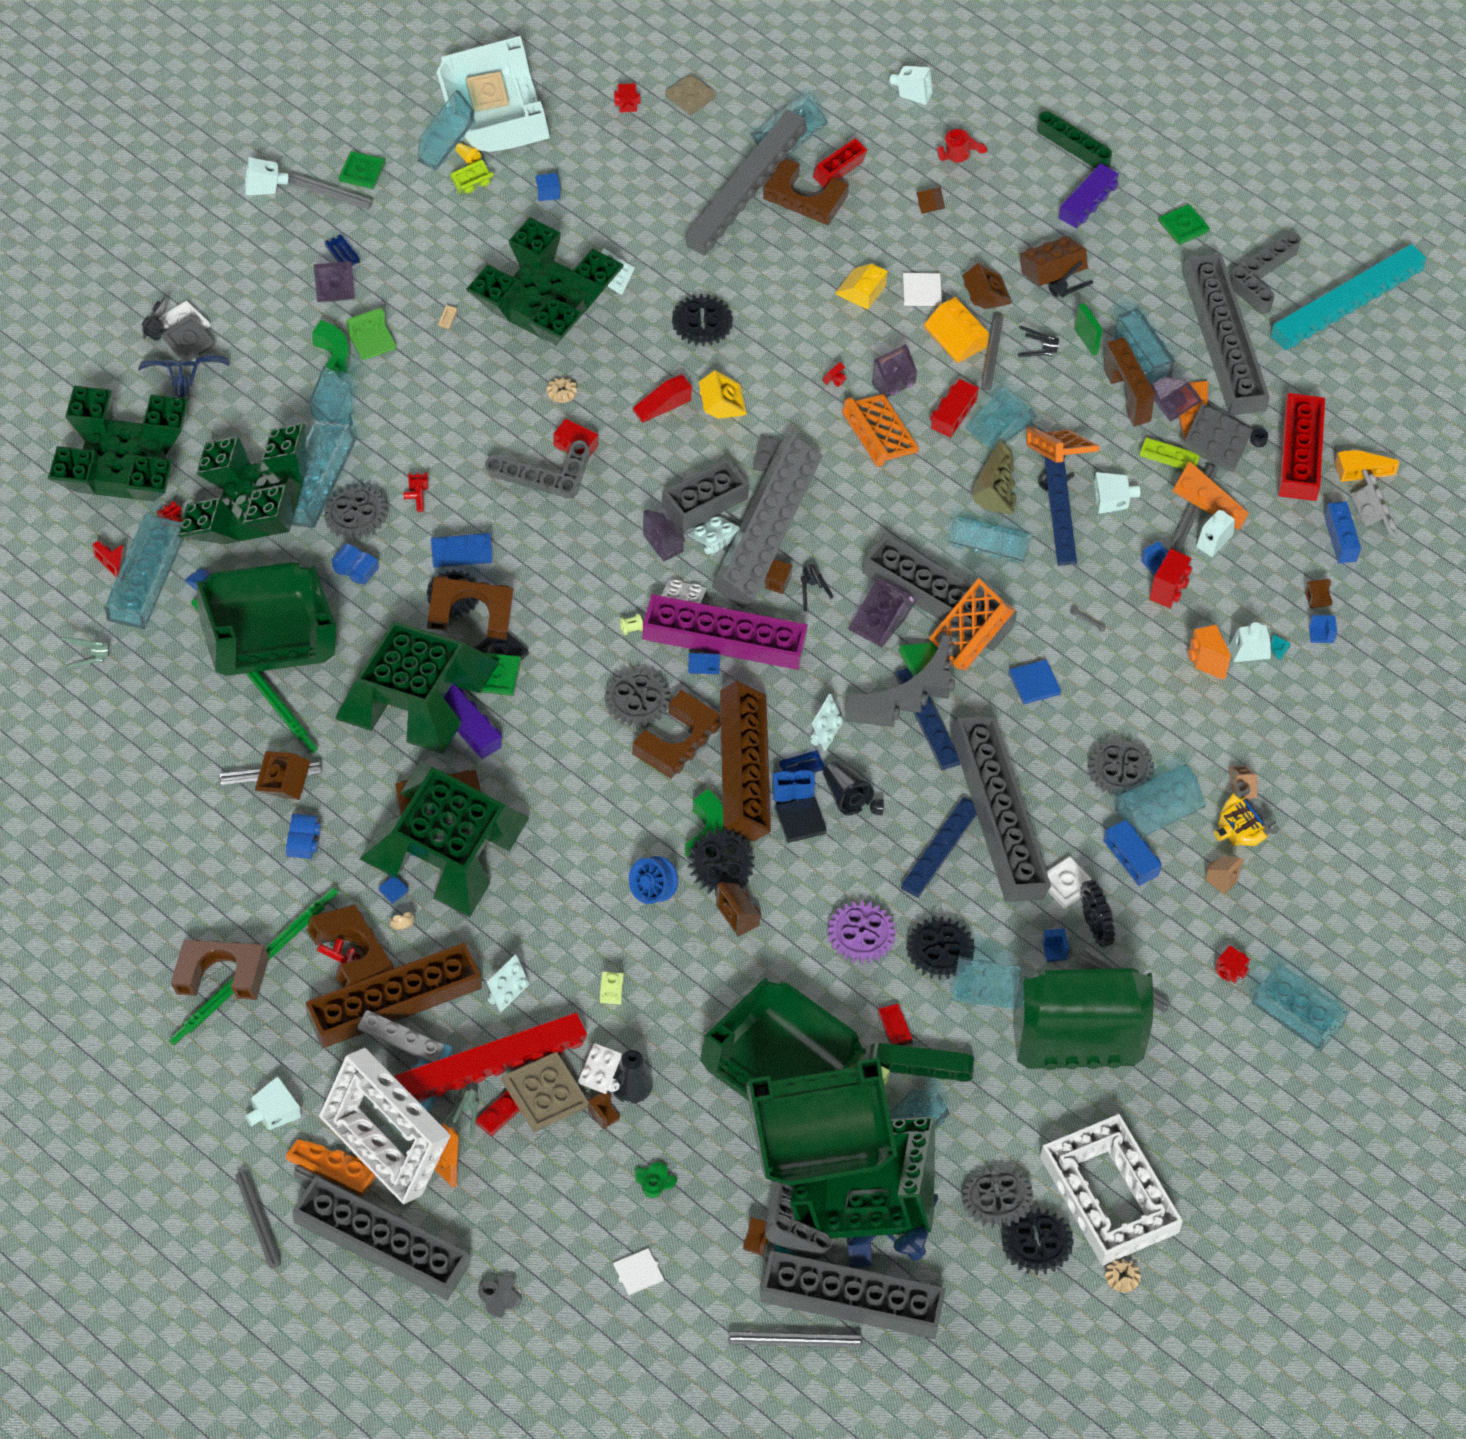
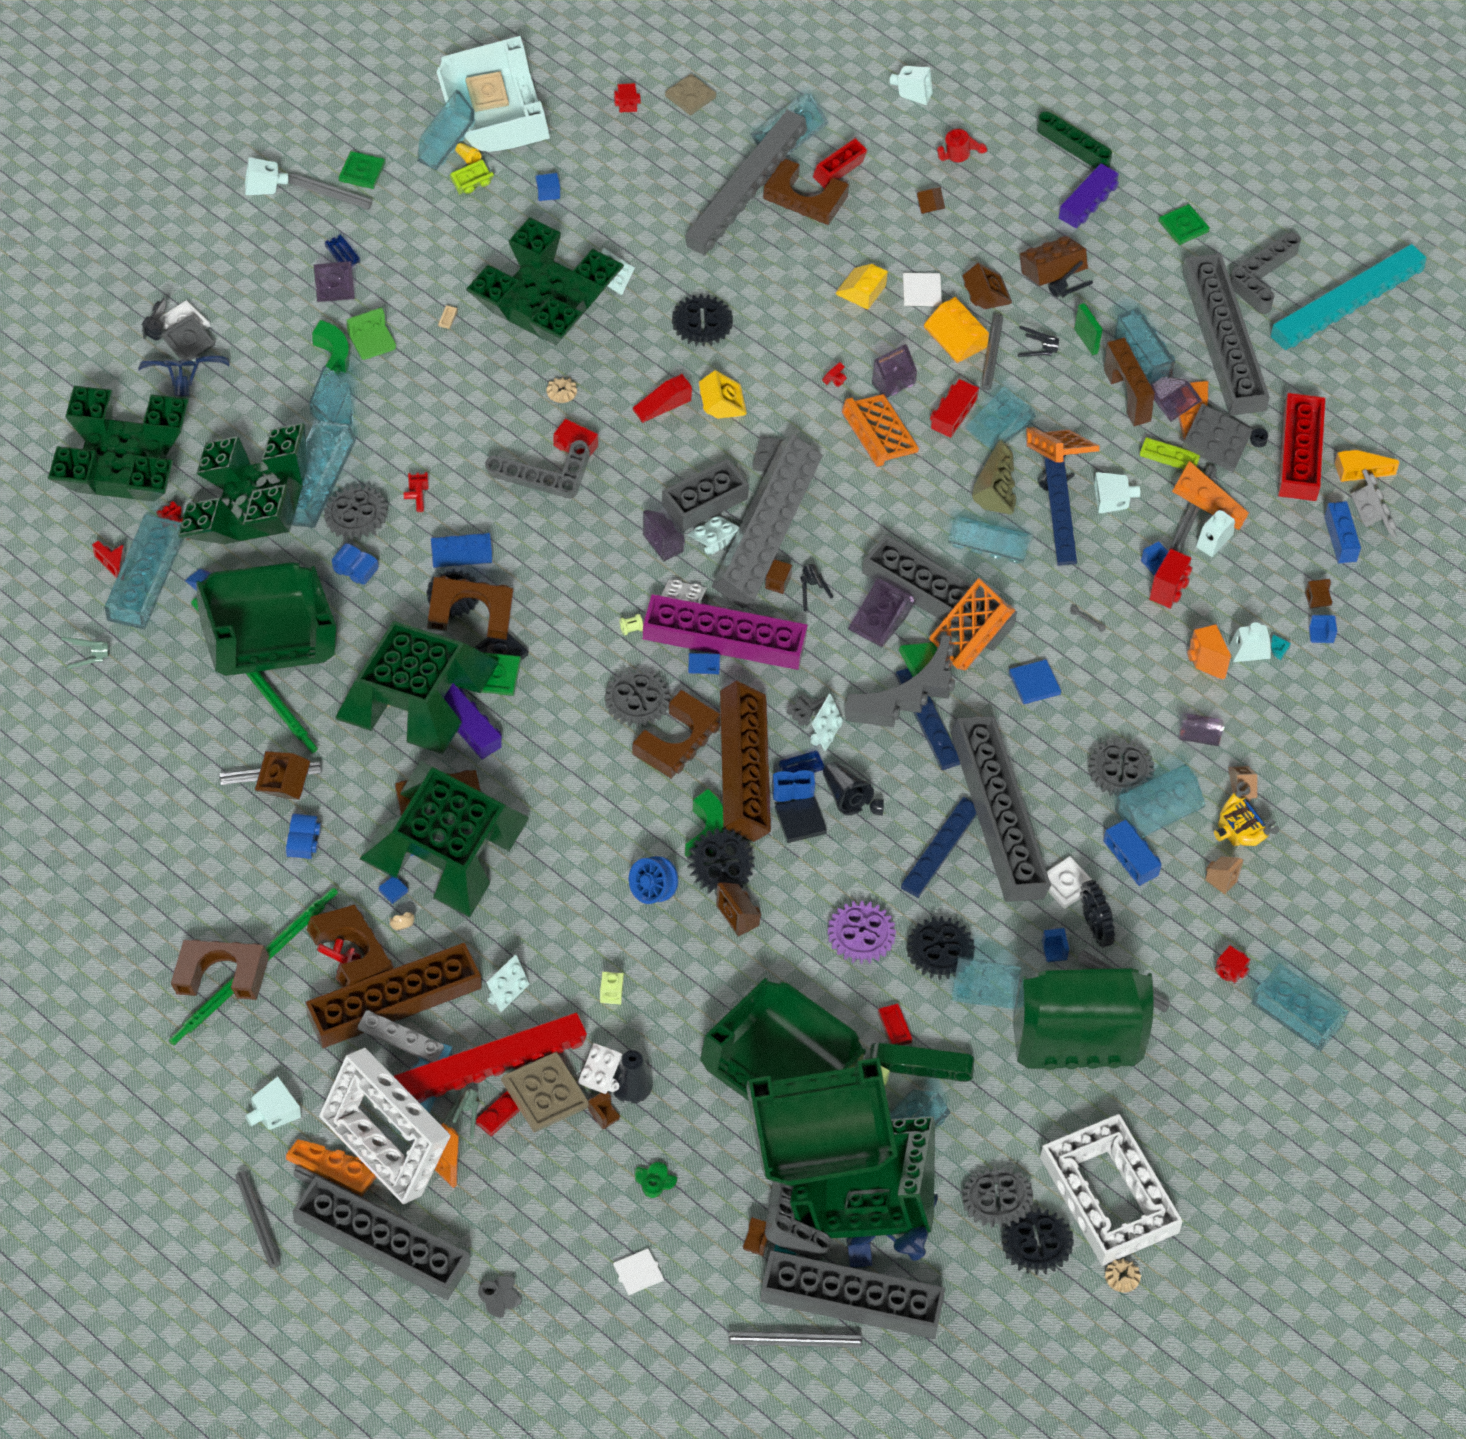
none -> dark grey arm [786,694,826,726]
none -> clear purple slope [1179,712,1224,746]

